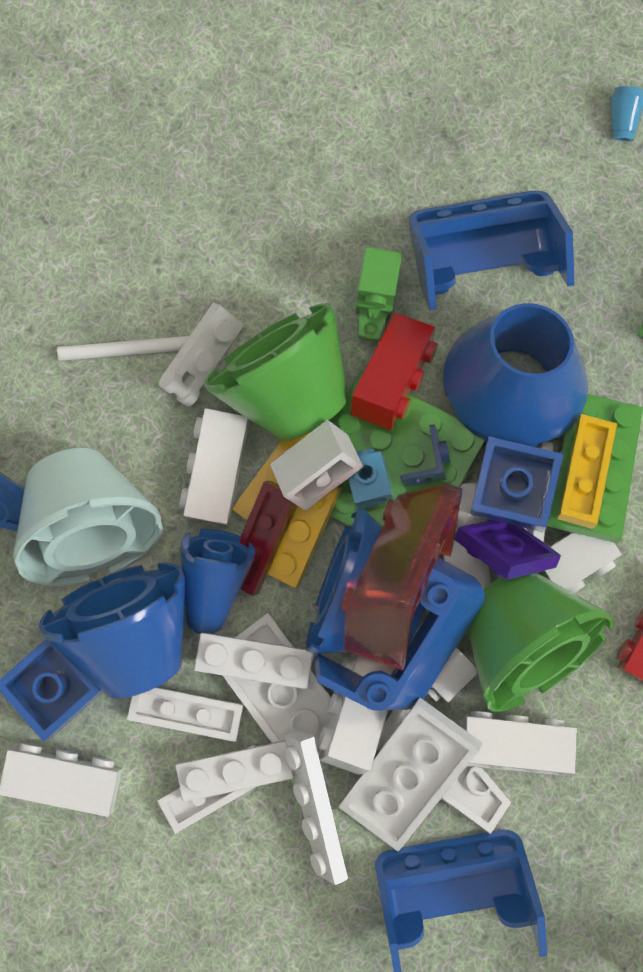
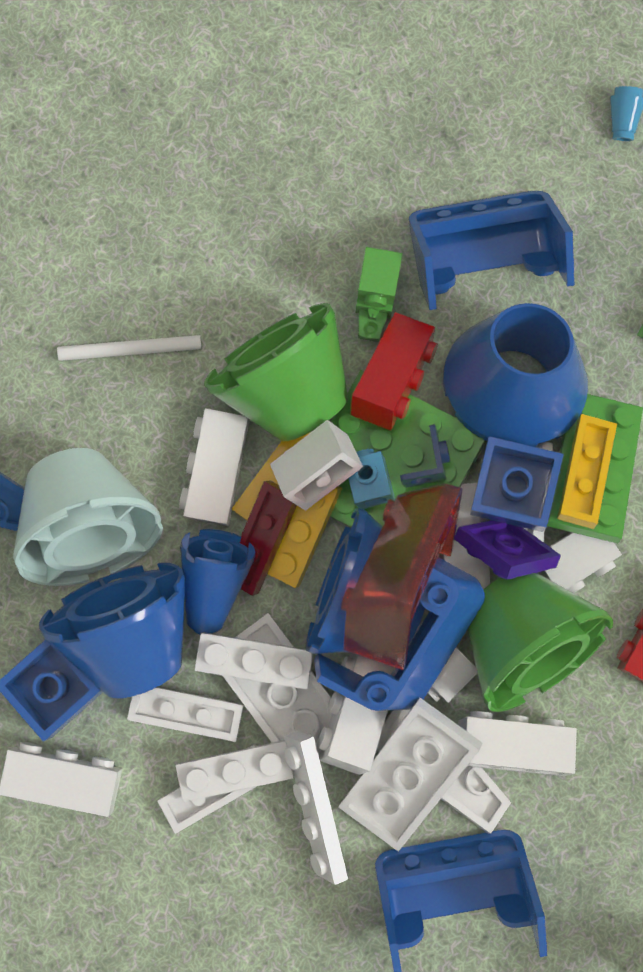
white plate [159,302,244,407] -> none

